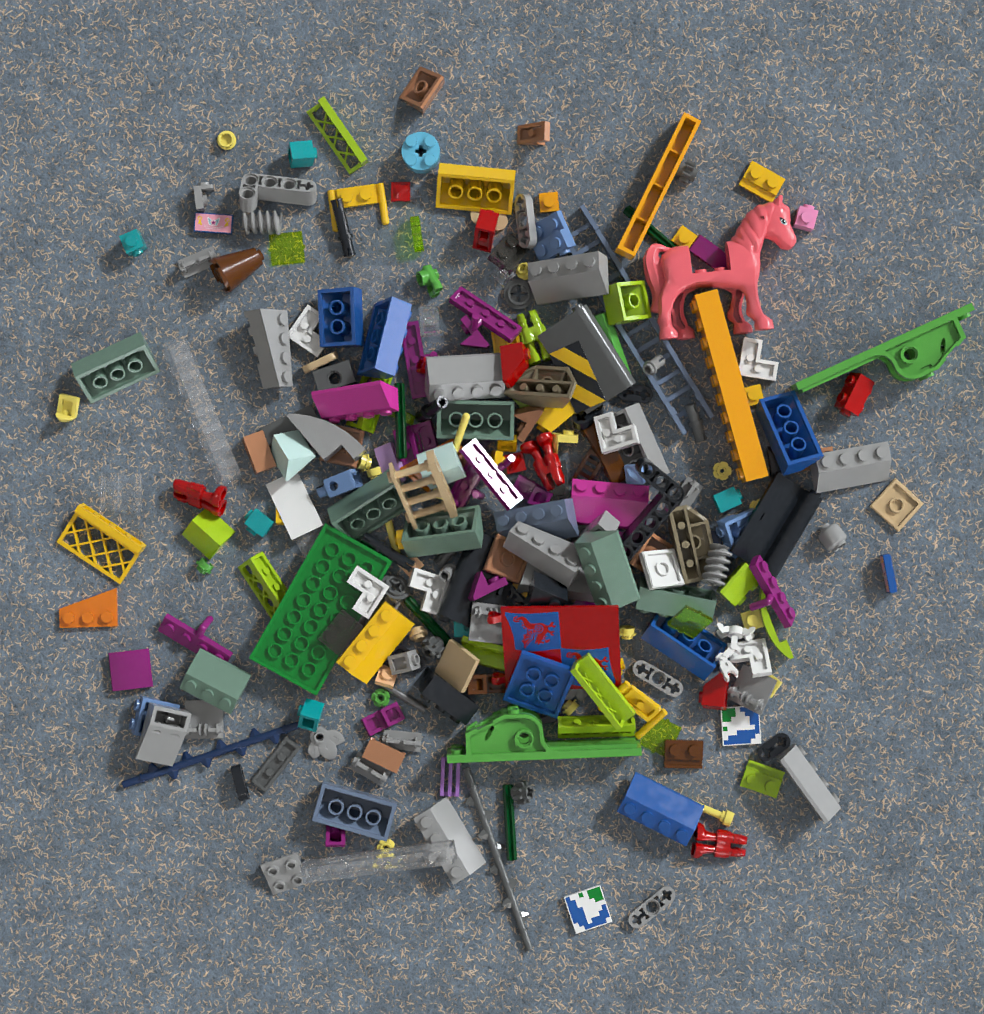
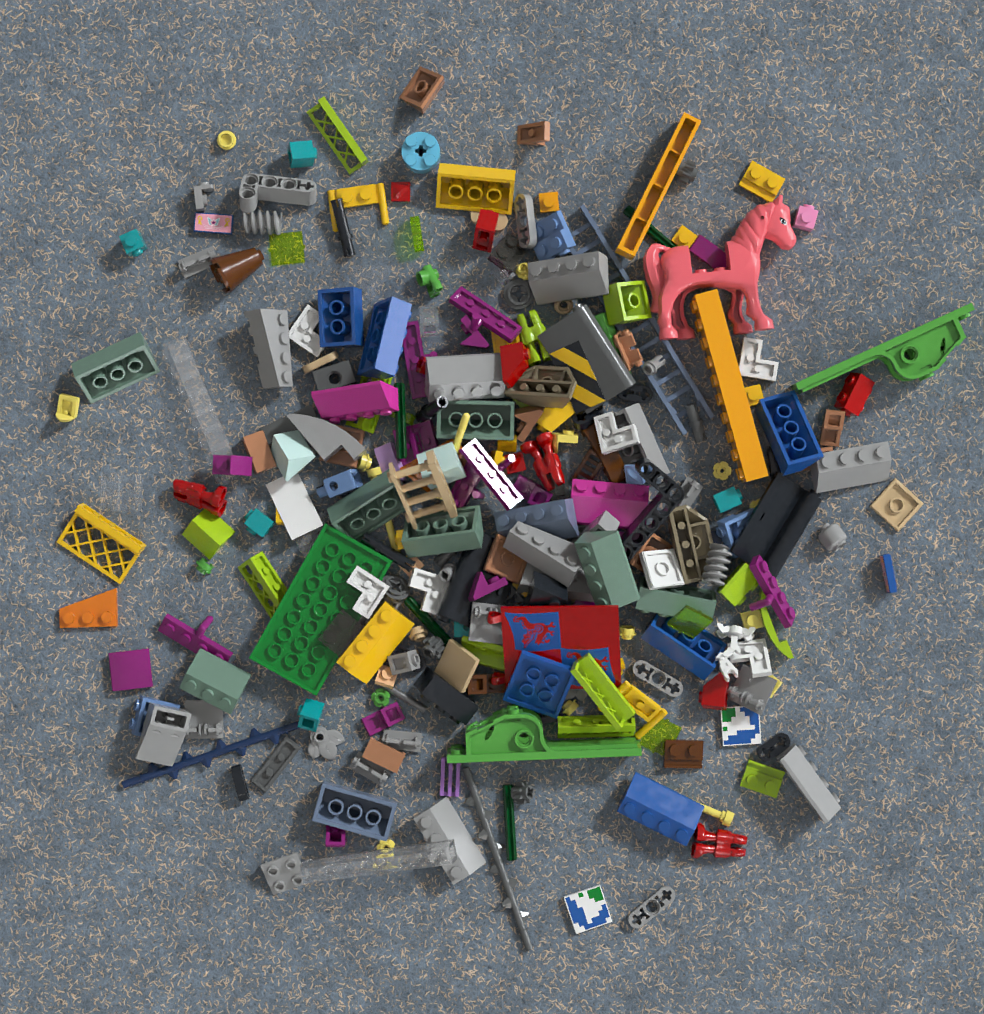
none -> magenta slope [212,455,253,476]
none -> tan plate [554,300,573,314]
none -> nougat hinge [614,329,643,371]
none -> nougat slope [819,409,845,447]

